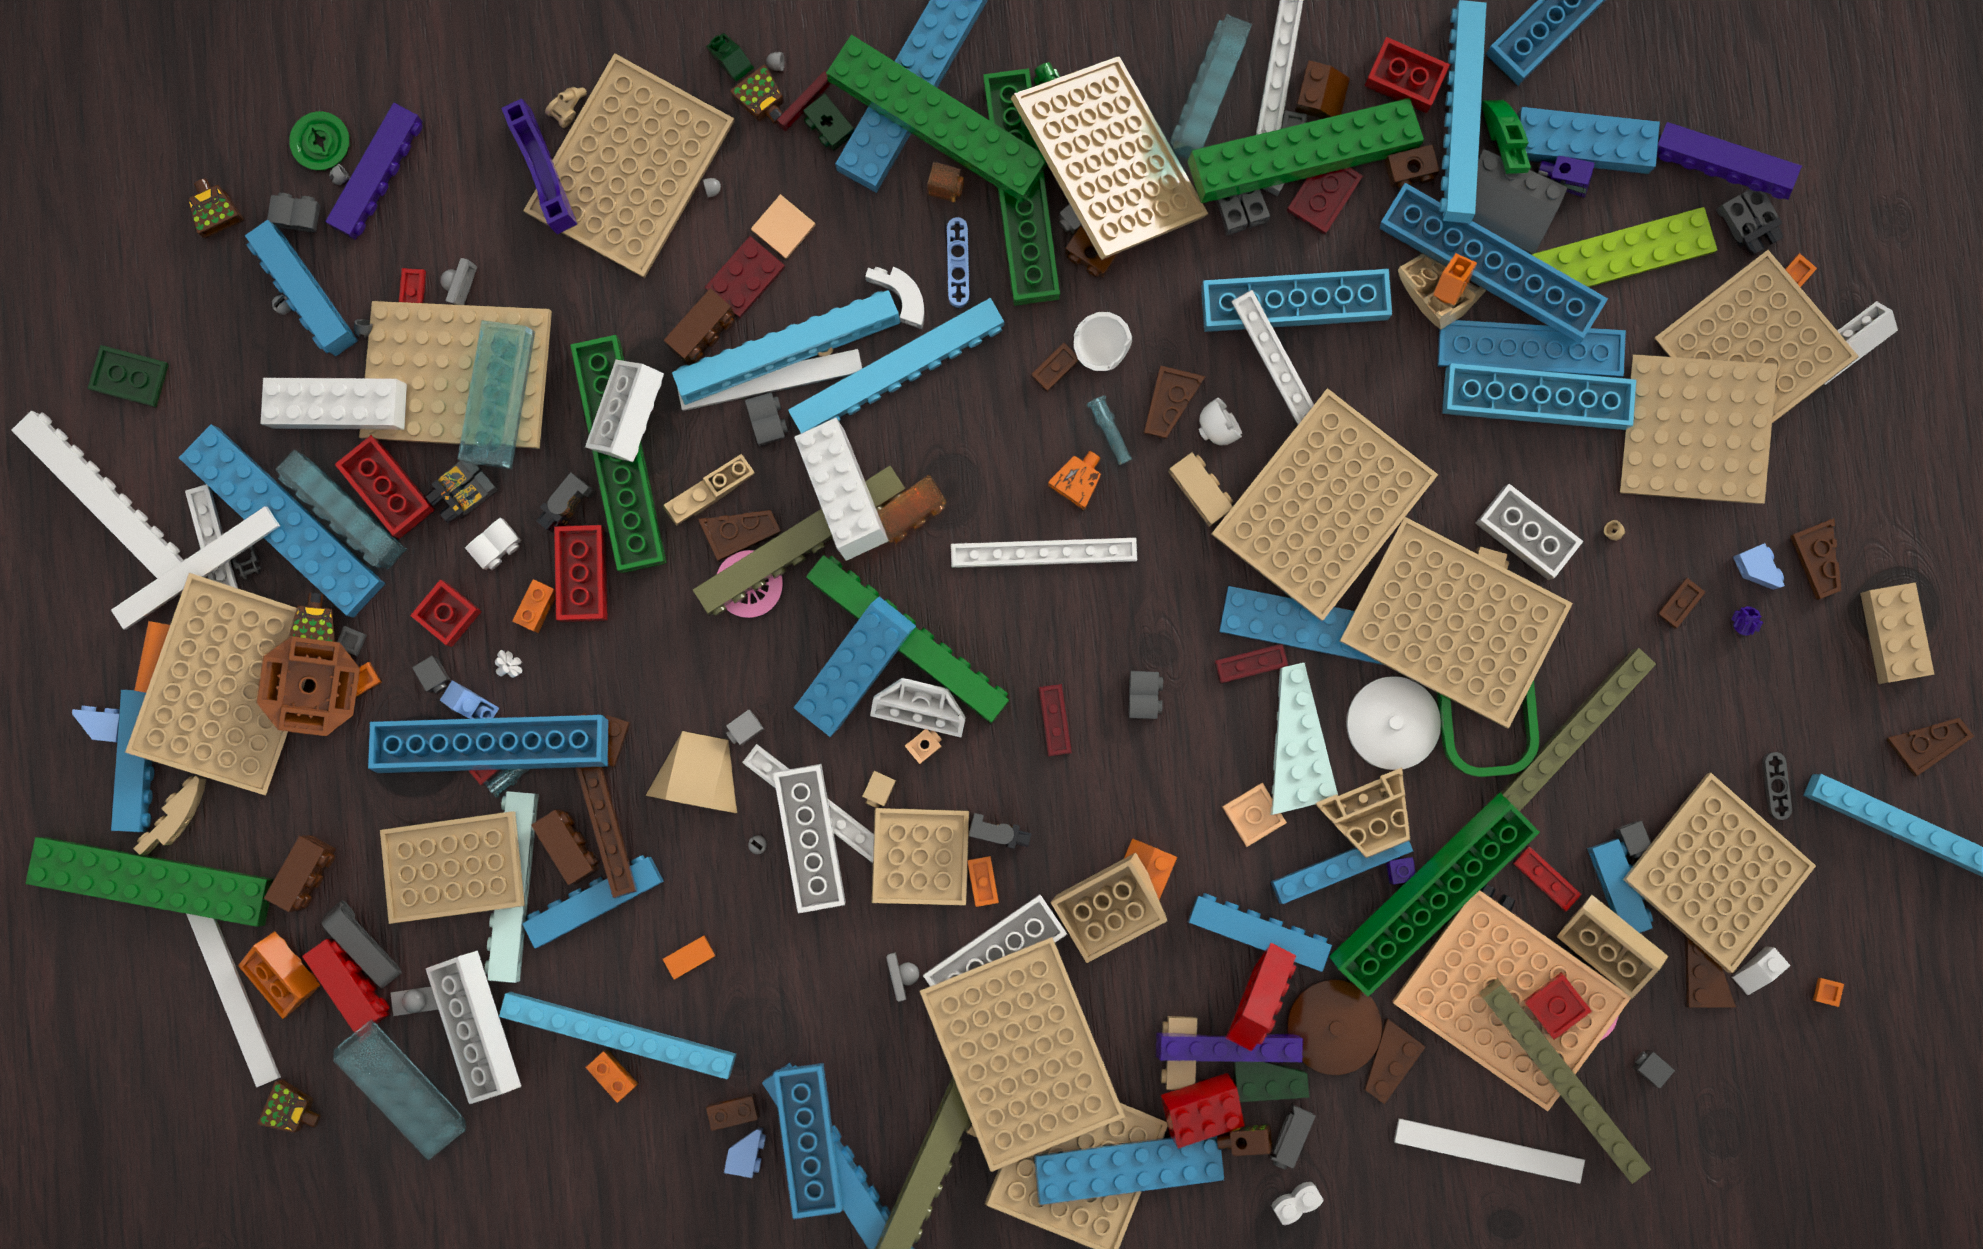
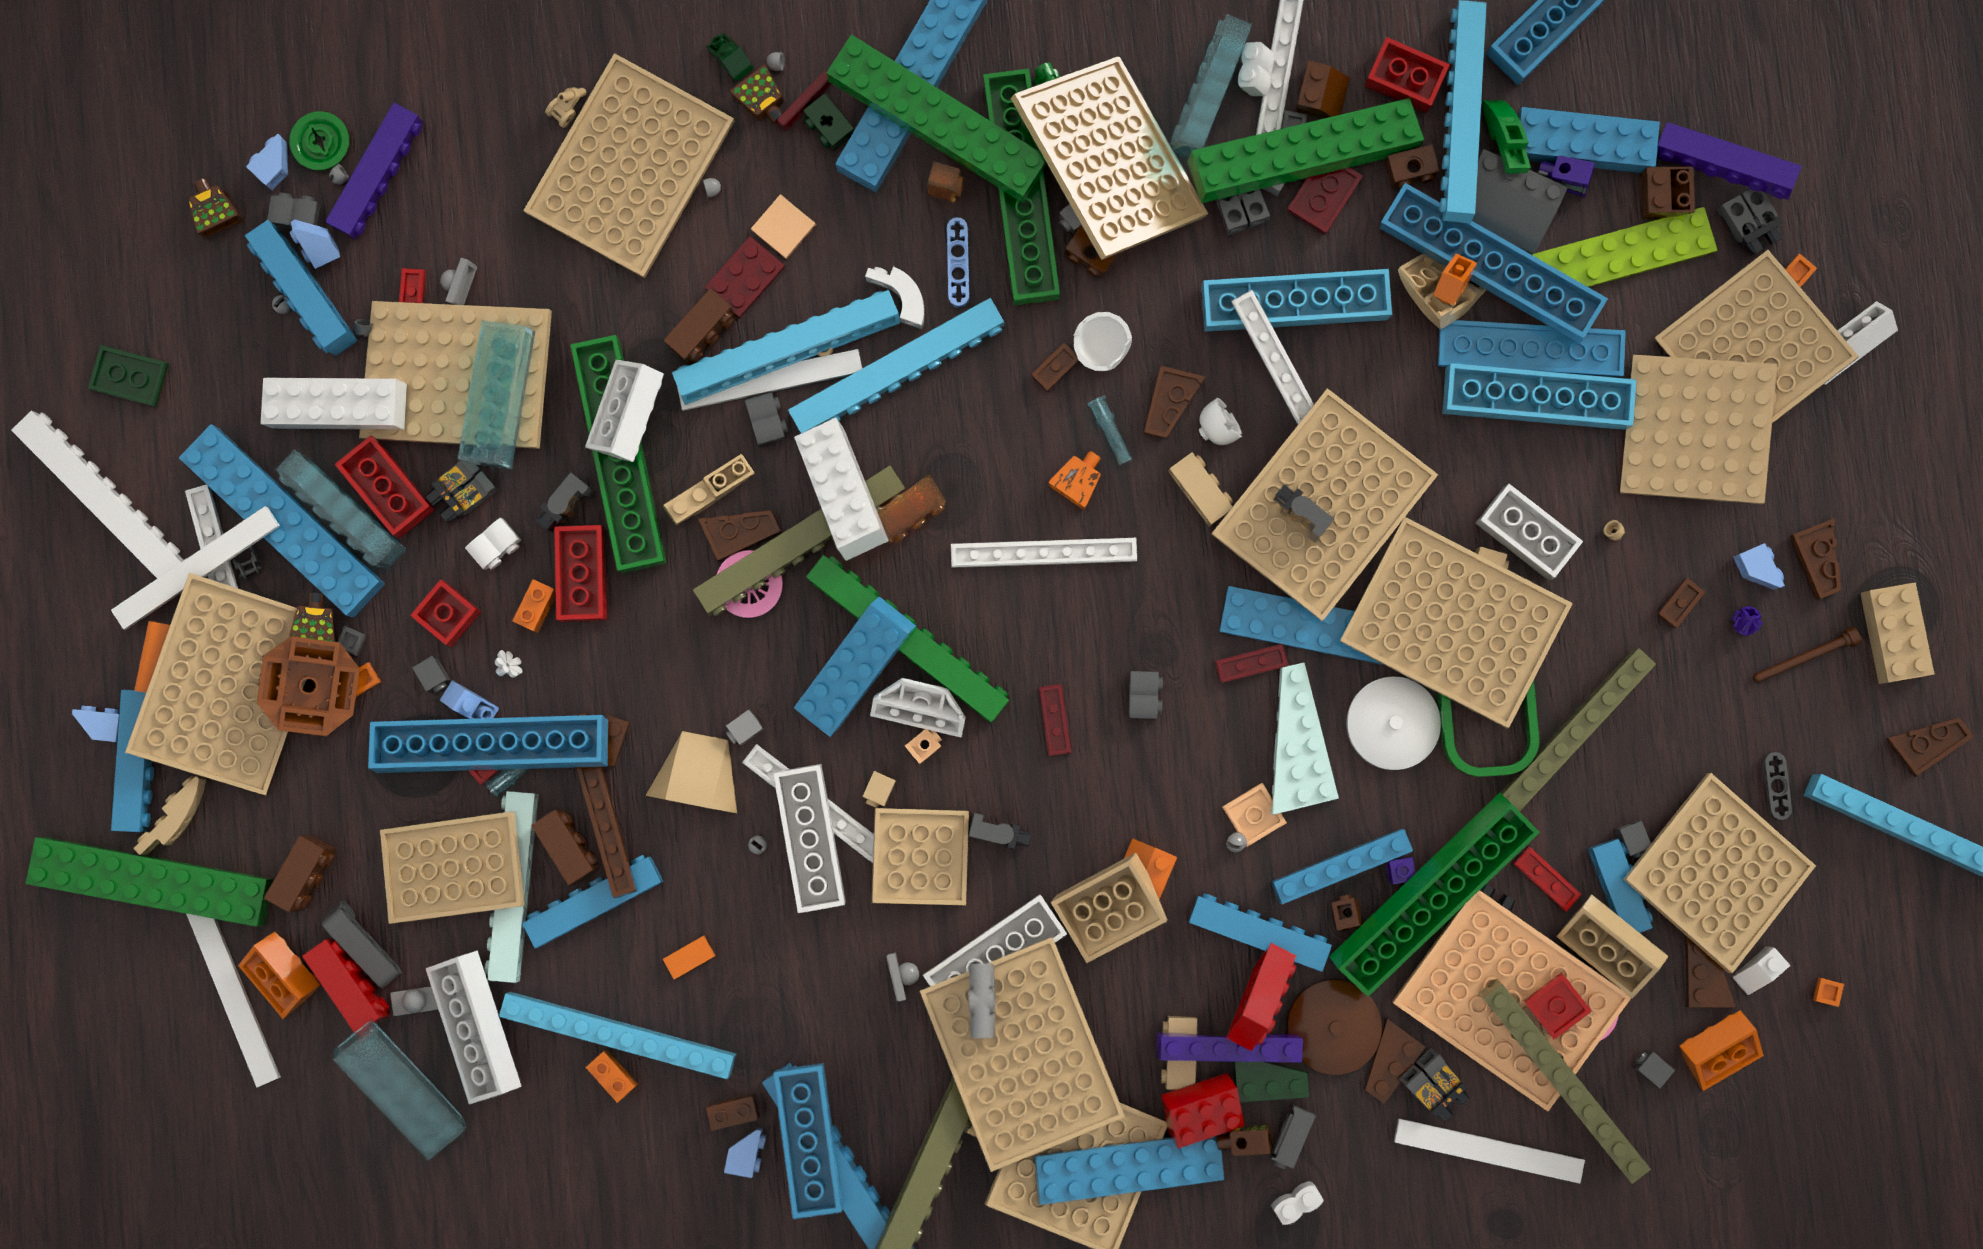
reddish brown torso [257,1079,321,1132] -> none
dark purple arch [501,98,578,234] -> none
orange plate [967,856,999,907] -> none
tan wedge [1315,768,1410,858] -> none
none -> light blue slope [246,134,288,191]
none -> light blue slope [290,220,340,269]
none -> light grey connector [969,964,995,1038]
none -> light grey hinge [1226,832,1247,853]
none -> white brick [1238,42,1274,96]
none -> dark grey hips [1273,484,1334,543]
none -> reddish brown brick [1331,895,1364,932]
none -> hips [1398,1048,1469,1121]
none -> reddish brown slope [1640,167,1695,219]
none -> orange slope [1680,1011,1764,1091]
none -> reddish brown piece [1754,626,1862,682]

